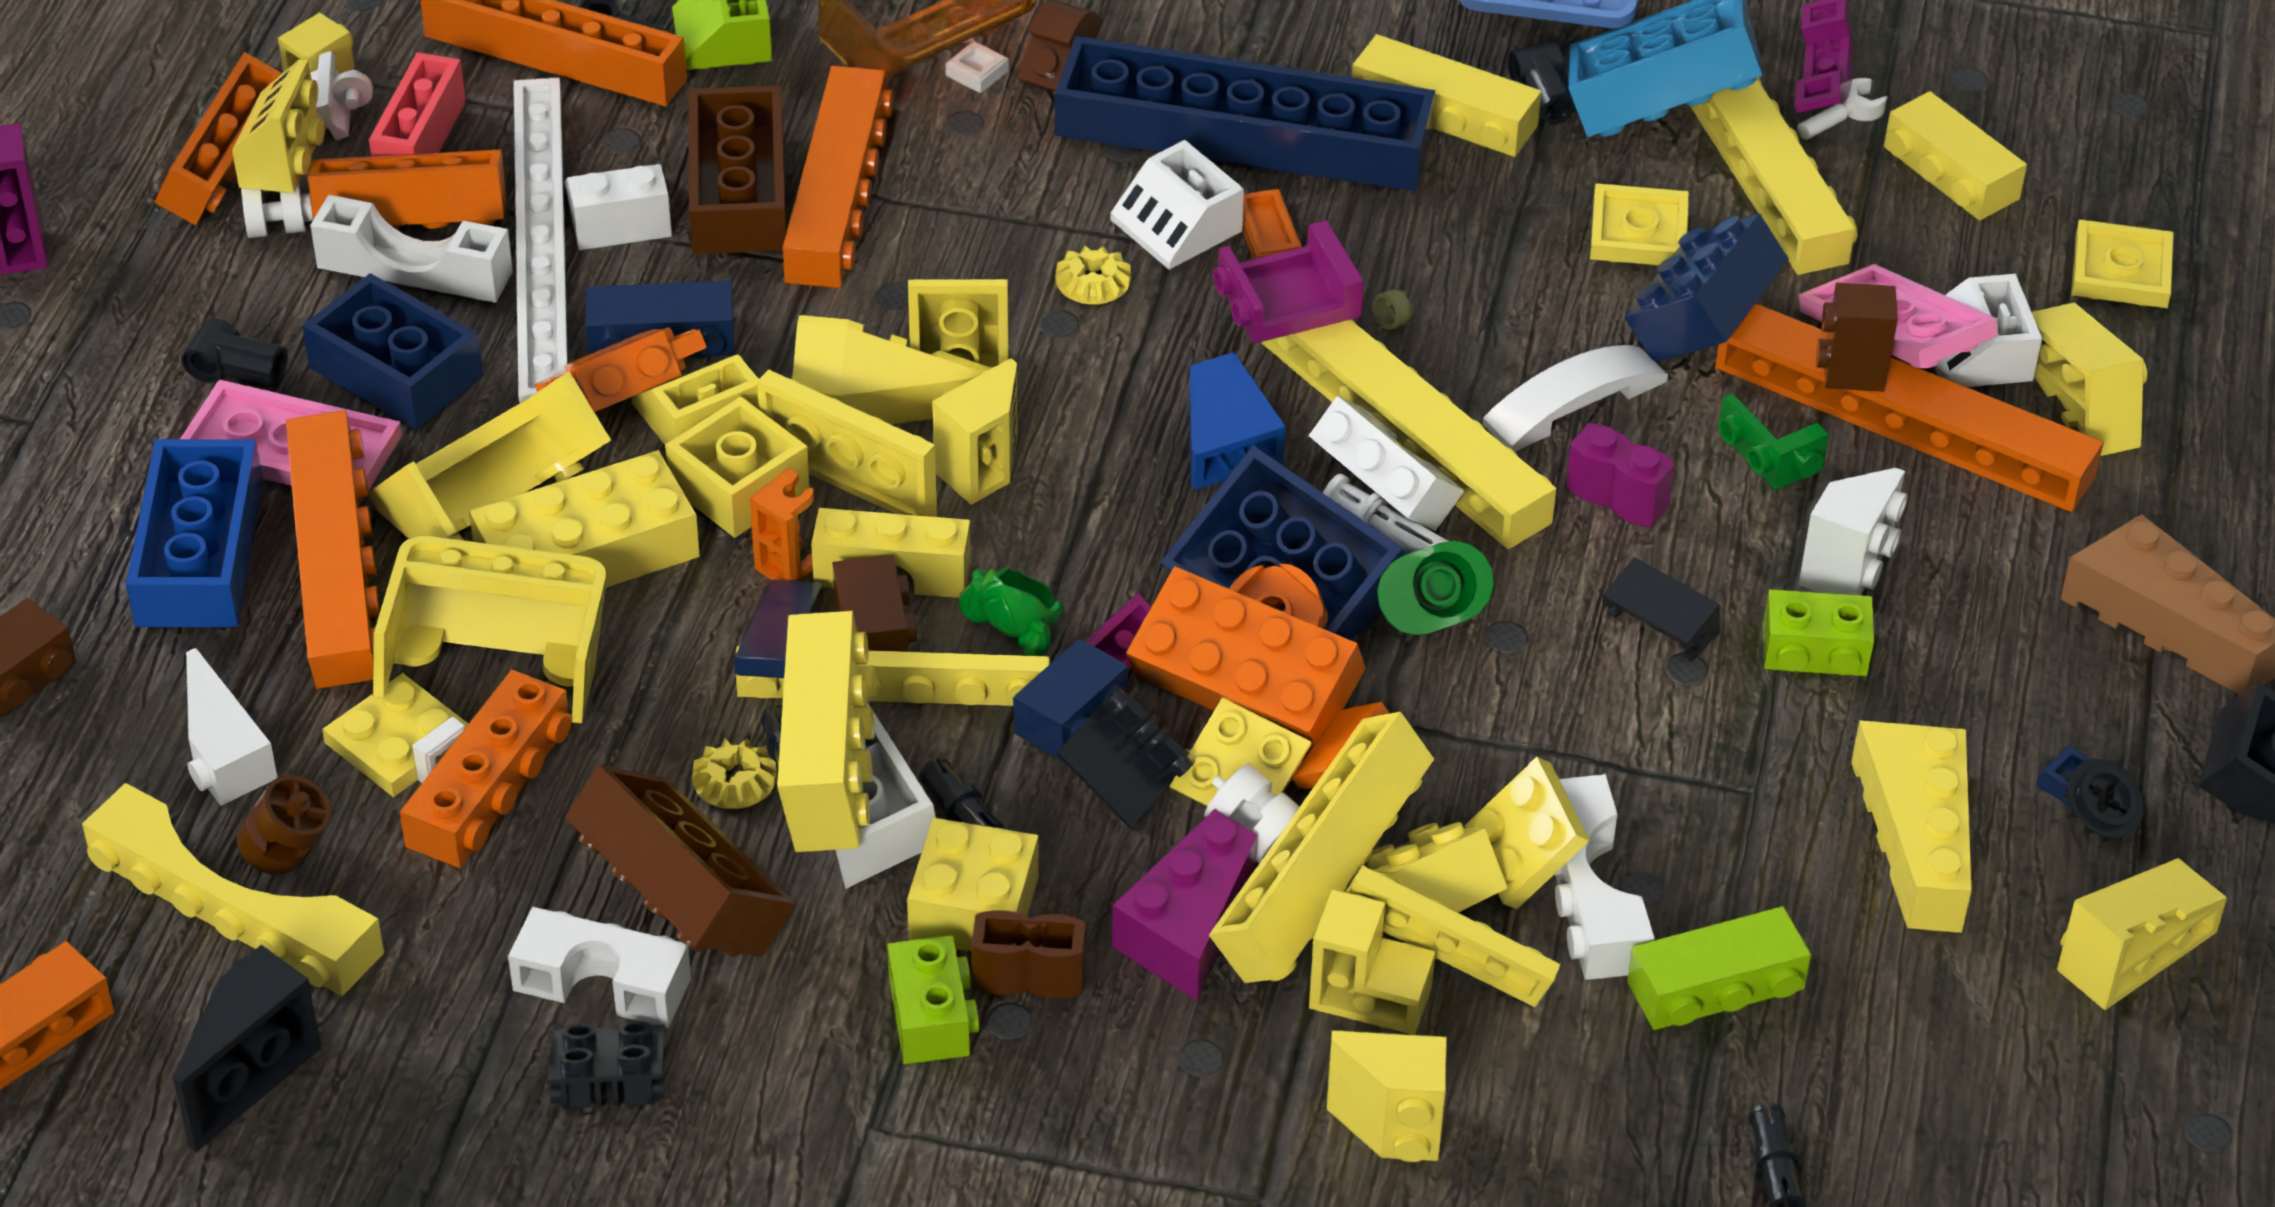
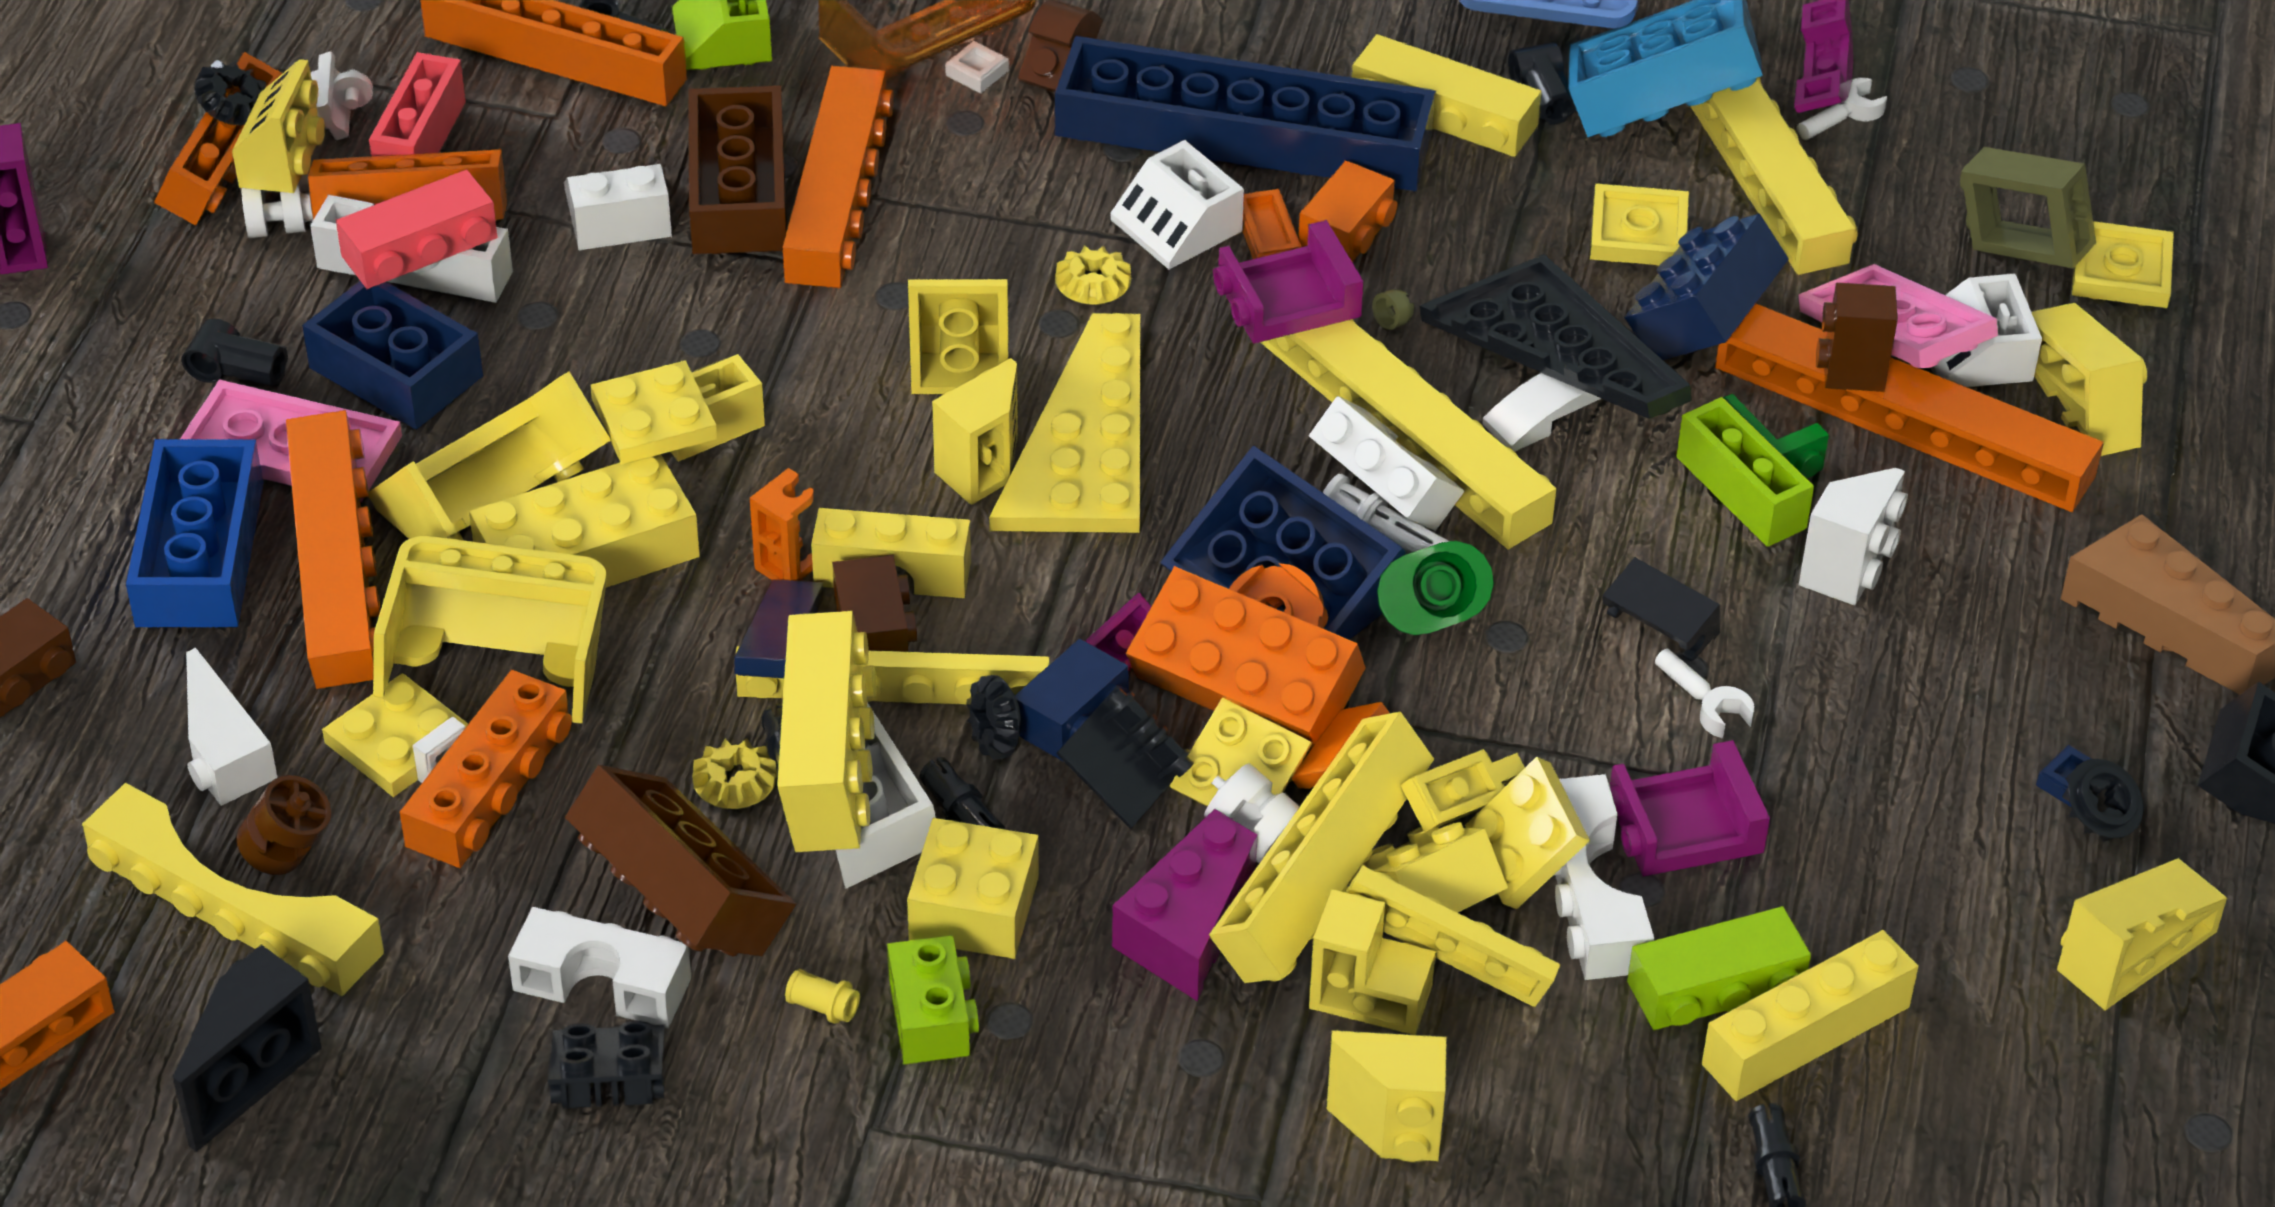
light yellow brick [278,12,355,74] -> none
white plate [514,78,568,404] -> none
orange hinge [535,327,707,412] -> none
dark blue brick [586,281,735,357] -> none
light yellow brick [665,396,810,538] -> none
light yellow plate [757,370,937,517] -> none
light yellow wedge [792,315,991,425] -> none
green hair [958,567,1065,656] -> none
reddish brown brick [971,910,1086,999] -> none
blue slope [1189,352,1286,490] -> none
magenta brick [1566,423,1675,527] -> none
lime brick [1763,589,1874,676] -> none
light yellow wedge [1851,720,1971,933] -> none
light yellow brick [1884,91,2027,221] -> none
none -> black gear [194,59,266,125]
none -> coral brick [336,170,497,289]
none -> light yellow plate [590,360,717,464]
none -> light yellow pin [785,969,860,1024]
none -> black gear [966,675,1021,760]
none -> light yellow wing [989,313,1140,533]
none -> orange brick [1298,161,1397,262]
none -> light yellow hinge [1400,749,1525,832]
none -> black wing [1419,254,1692,419]
none -> magenta panel [1609,740,1770,877]
none -> white piece [1655,648,1754,738]
none -> lime brick [1676,397,1814,547]
none -> light yellow brick [1702,930,1919,1102]
none -> olive window [1960,147,2096,269]

